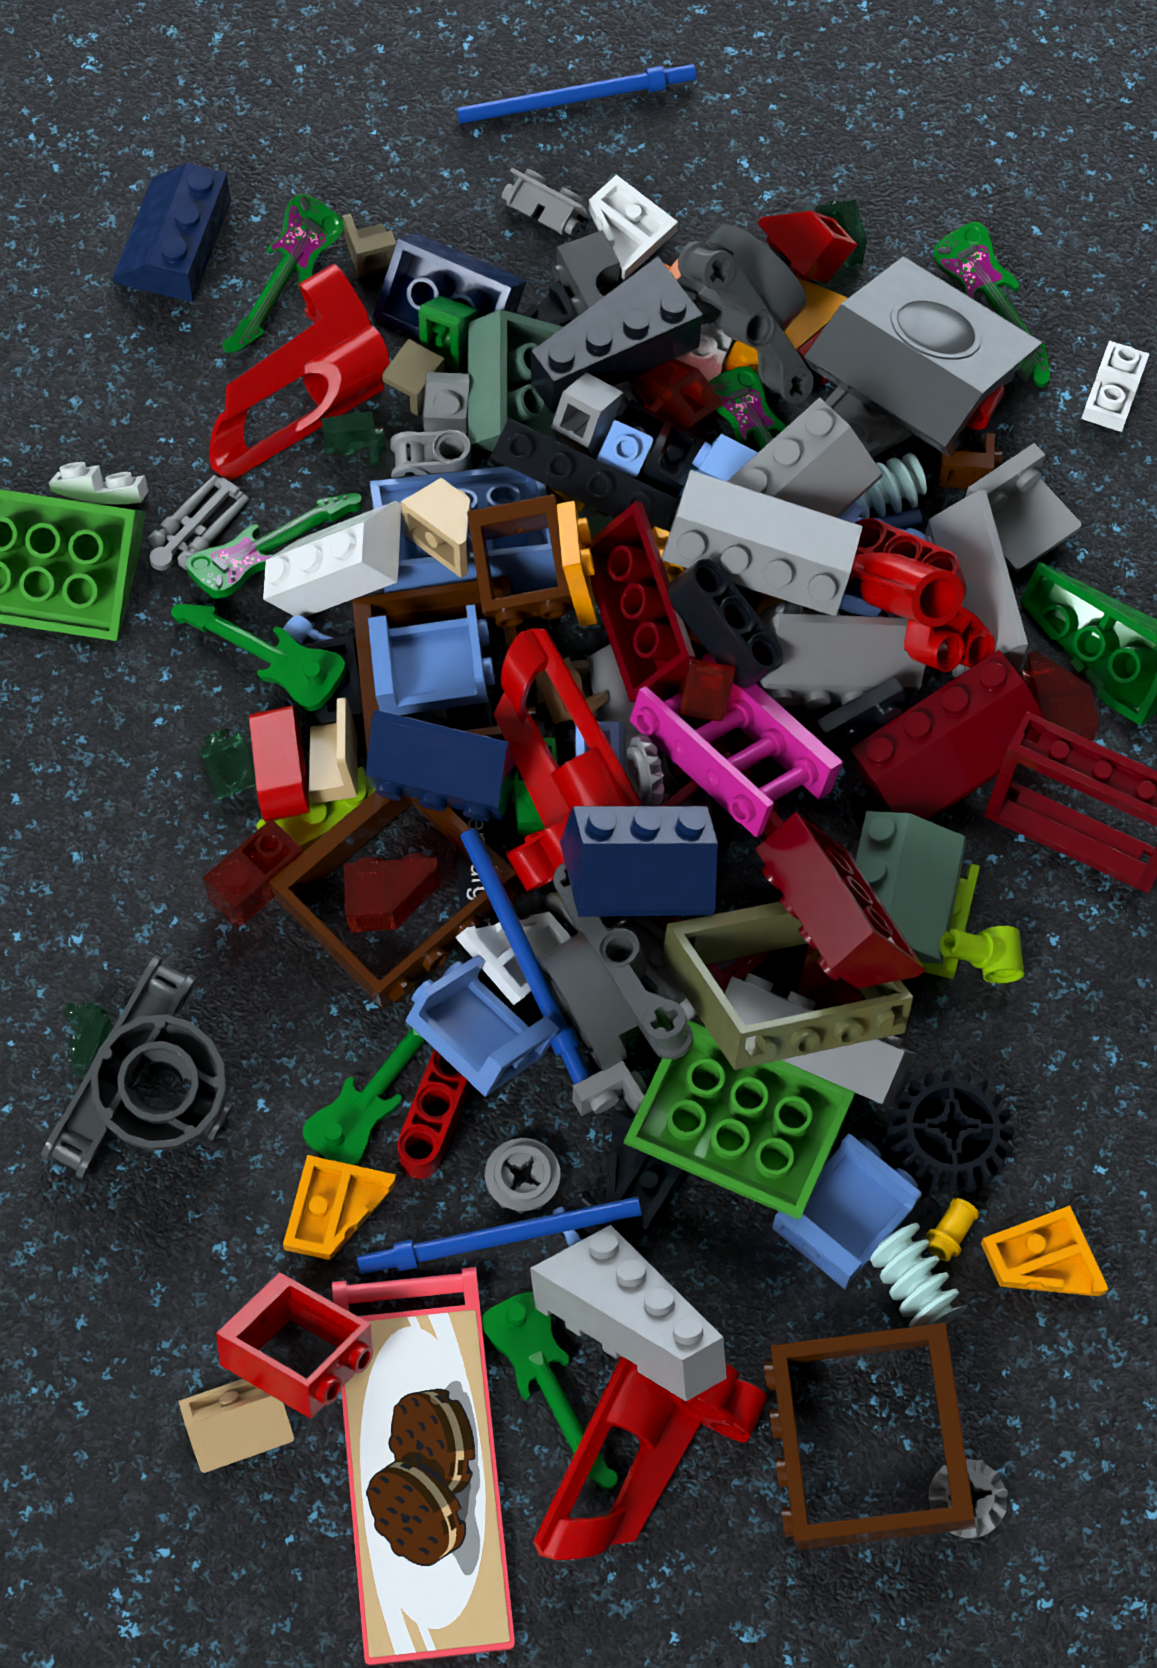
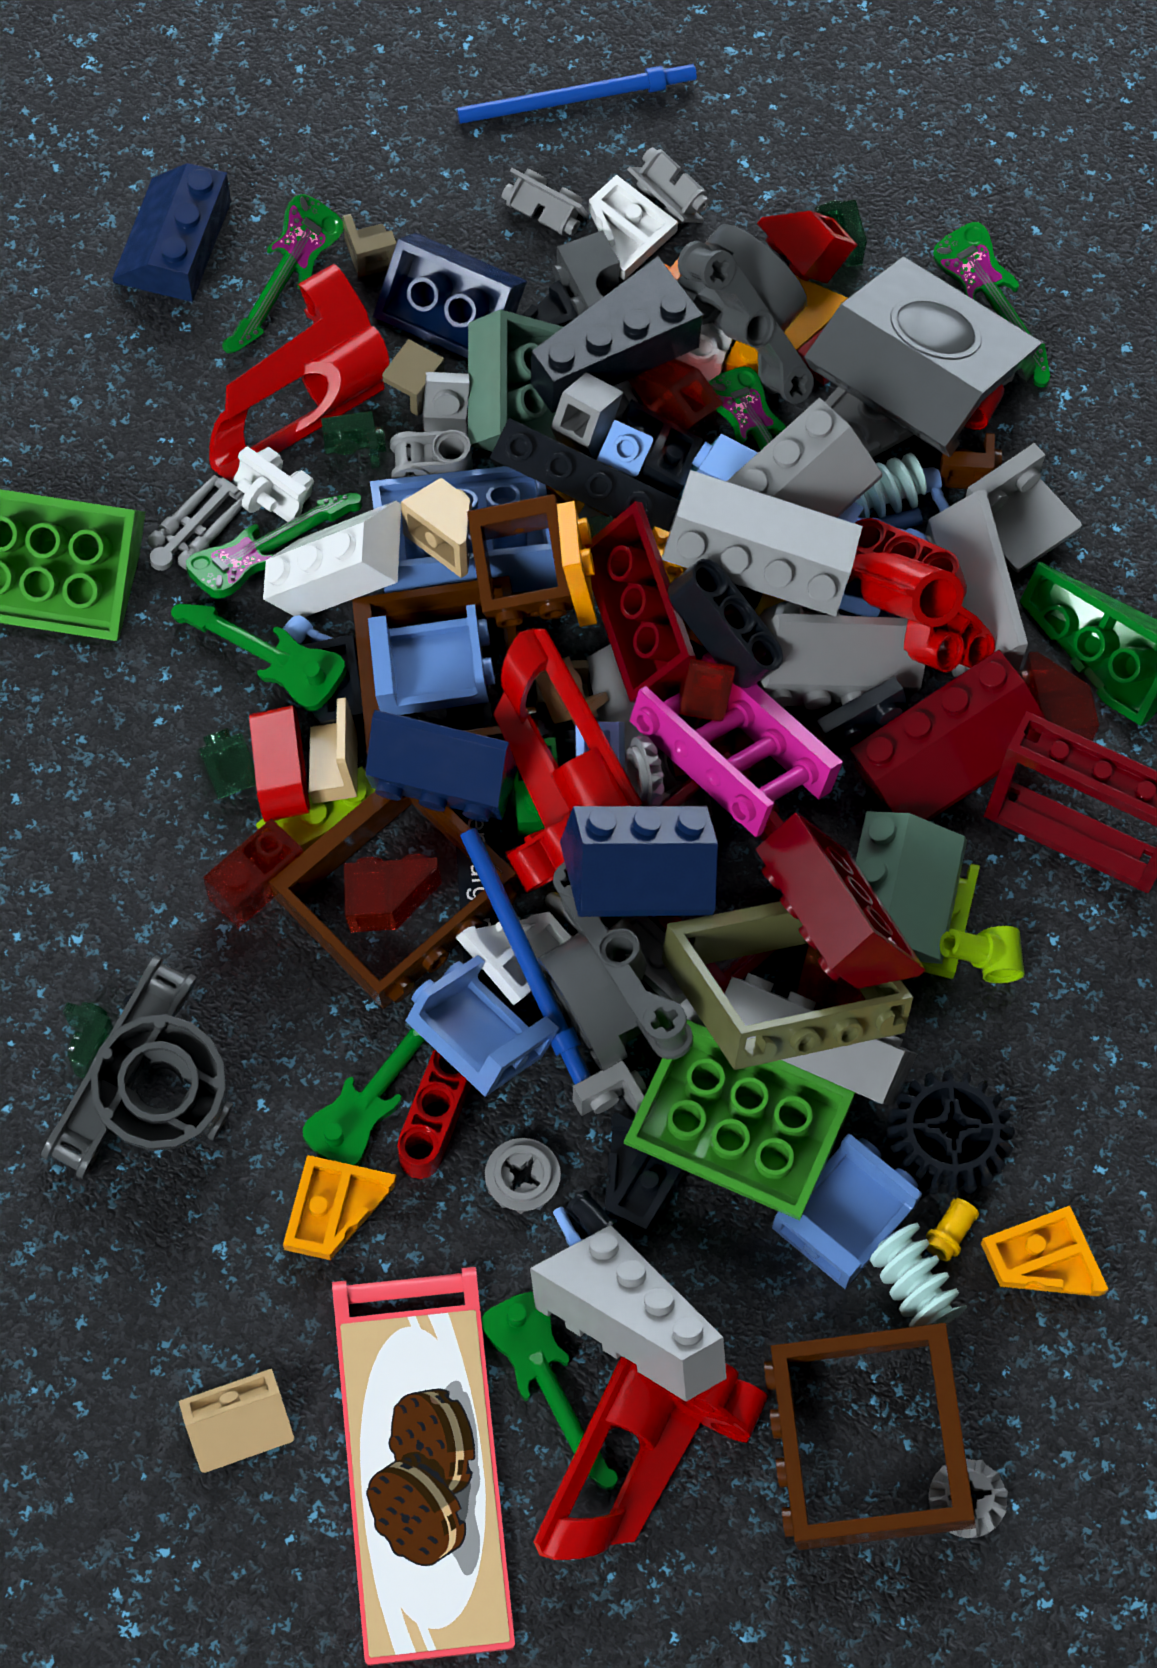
white slope [49,462,148,505] -> none
red window [216,1272,374,1419] -> none
blue bar [357,1197,642,1275] -> none
green slope [418,296,479,372] -> none
white slope [1081,341,1149,432] -> none
none -> white hips [233,446,314,522]
none -> light grey hinge [627,147,710,224]
none -> light blue hand [918,467,950,512]

